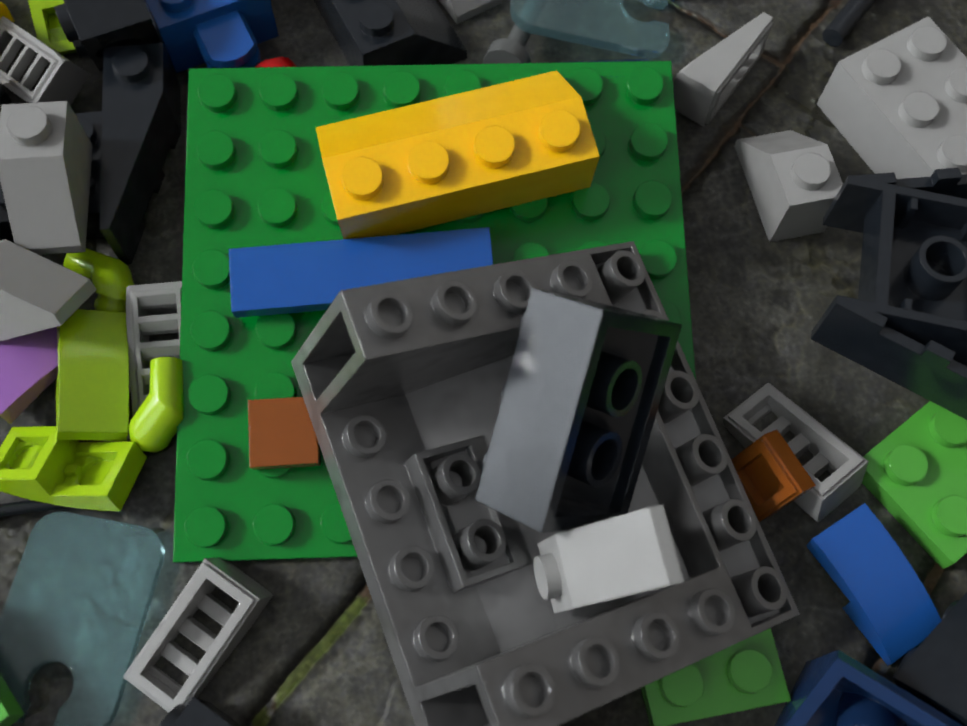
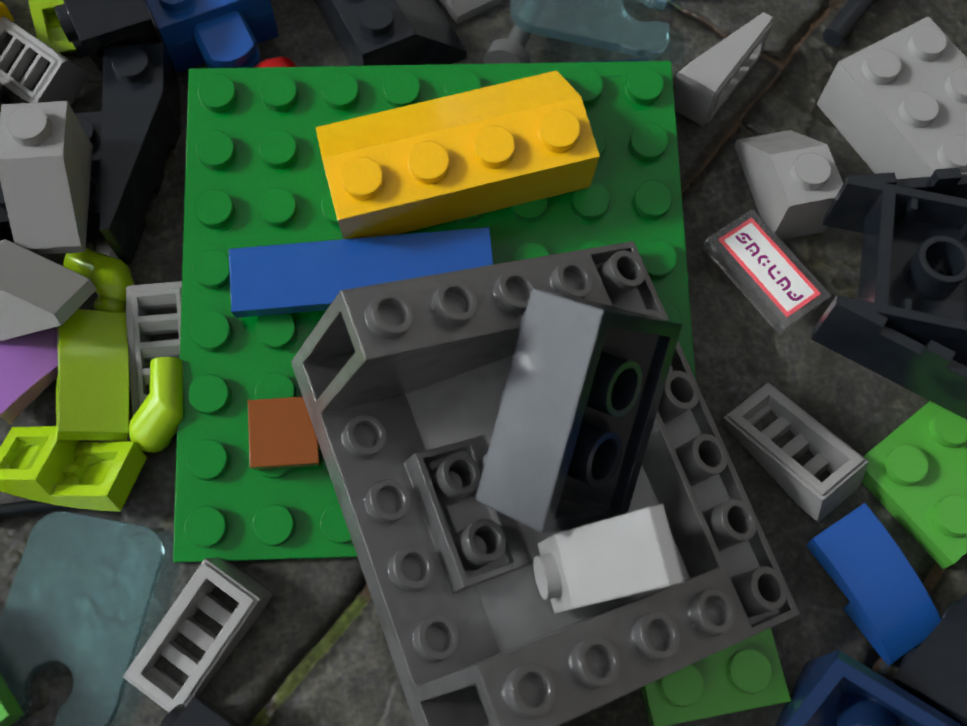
dark orange tile [731,429,816,522] -> none
none -> tile [703,209,831,336]

